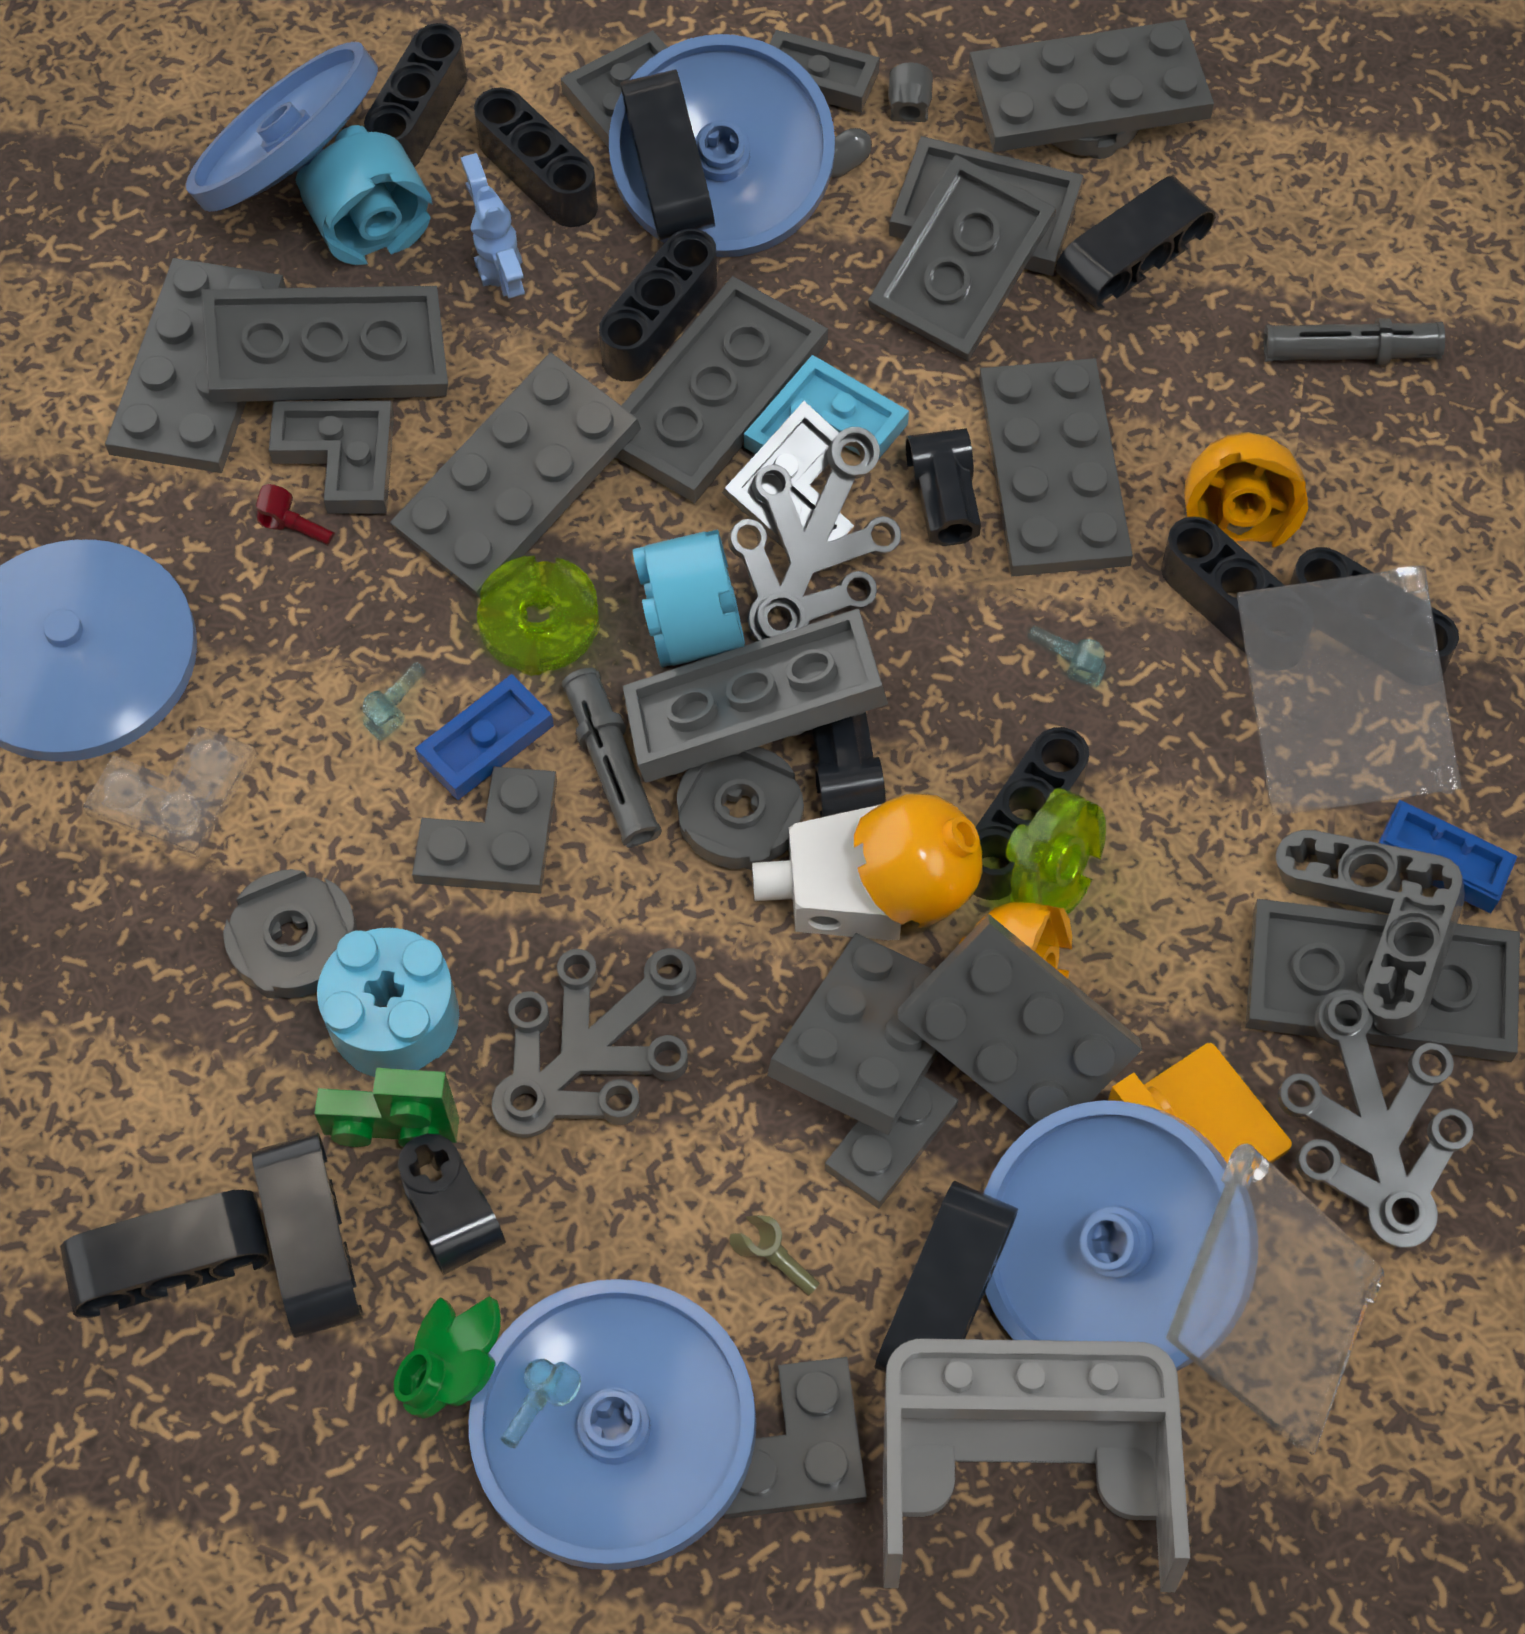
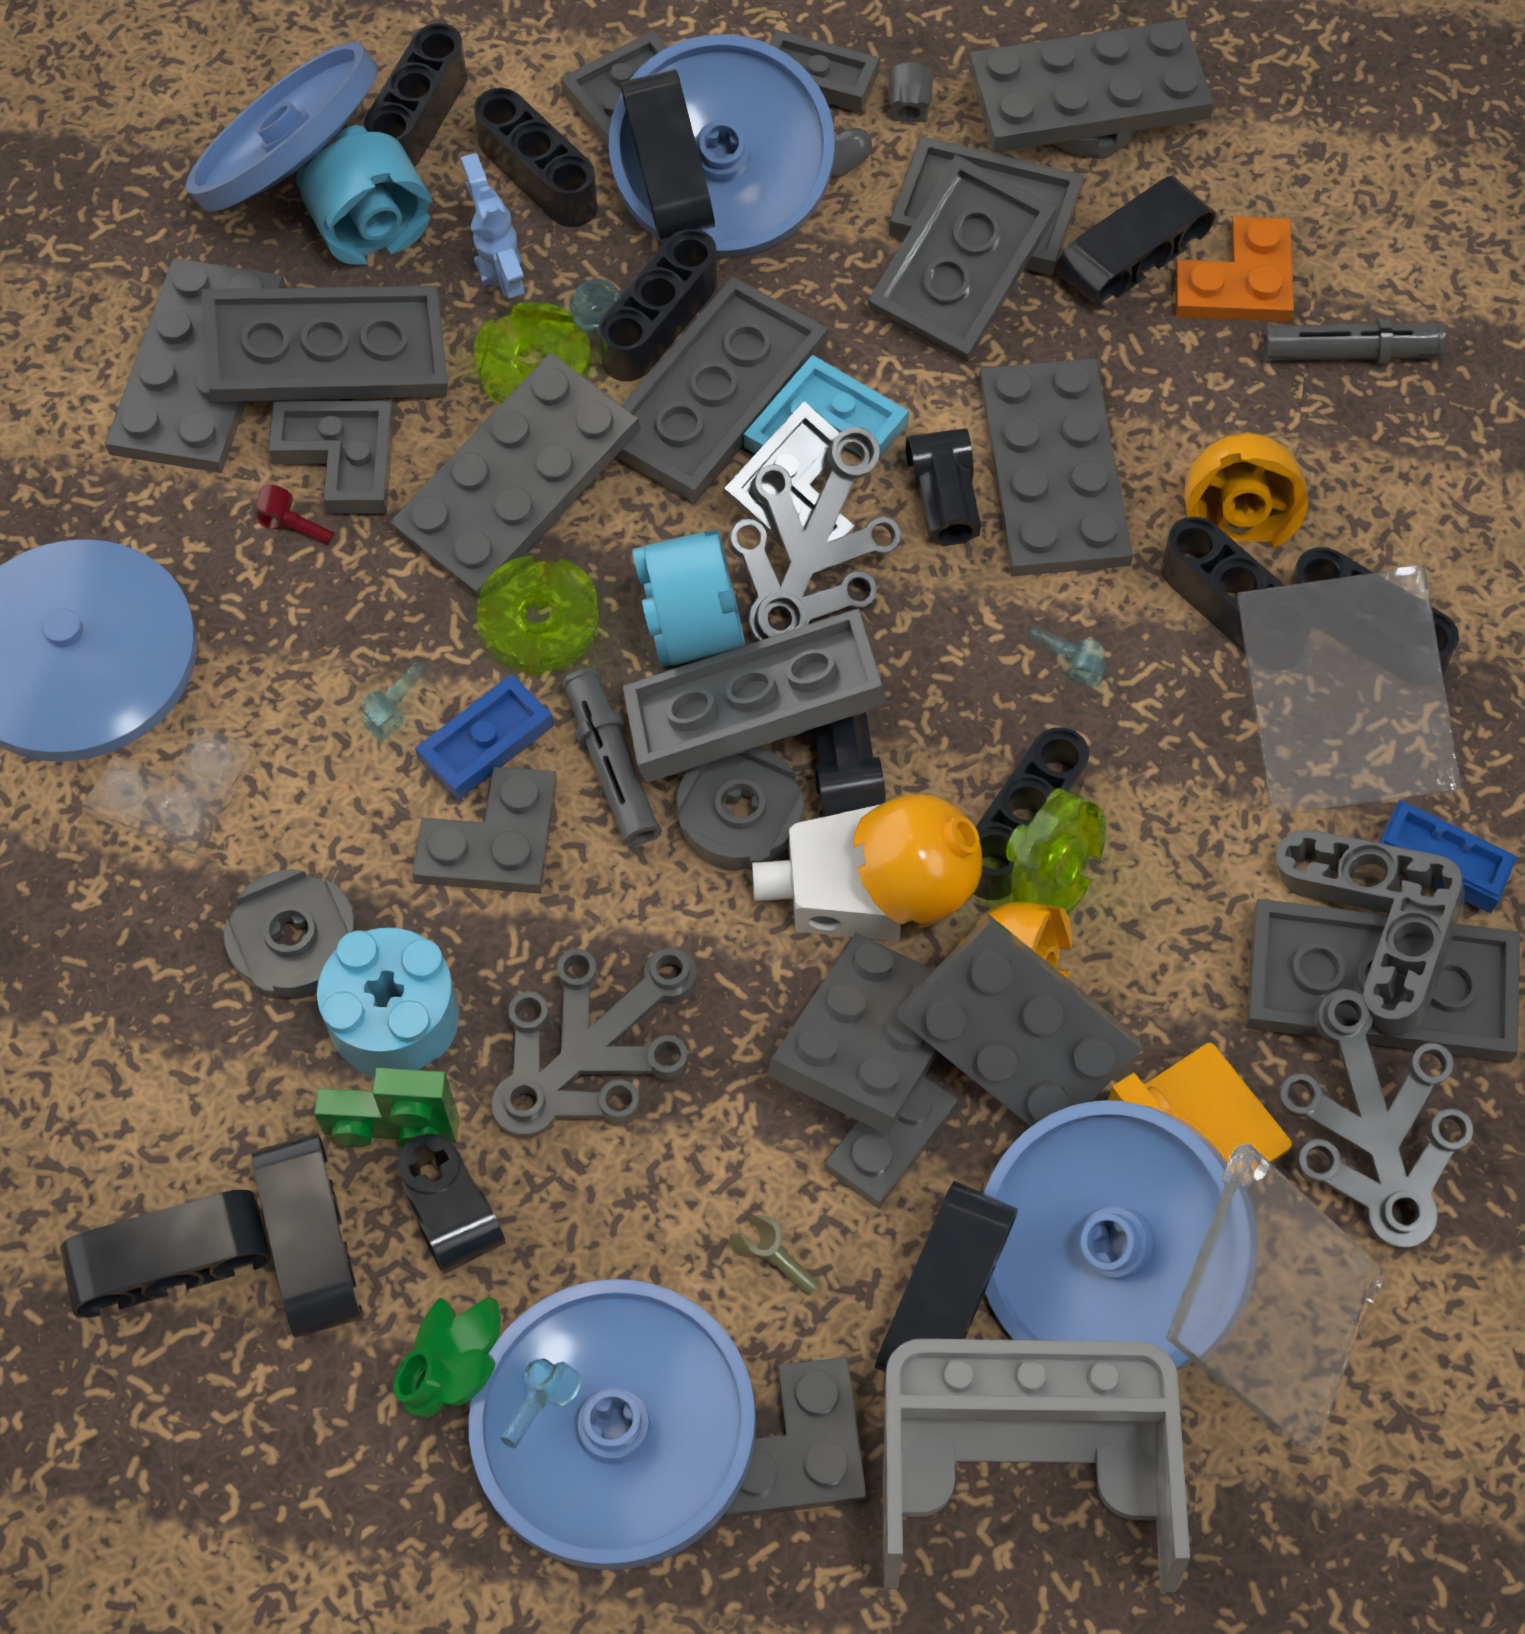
none -> clear neon green plate [474,302,592,404]
none -> clear light blue plate [570,279,621,332]
none -> orange plate [1175,216,1294,322]

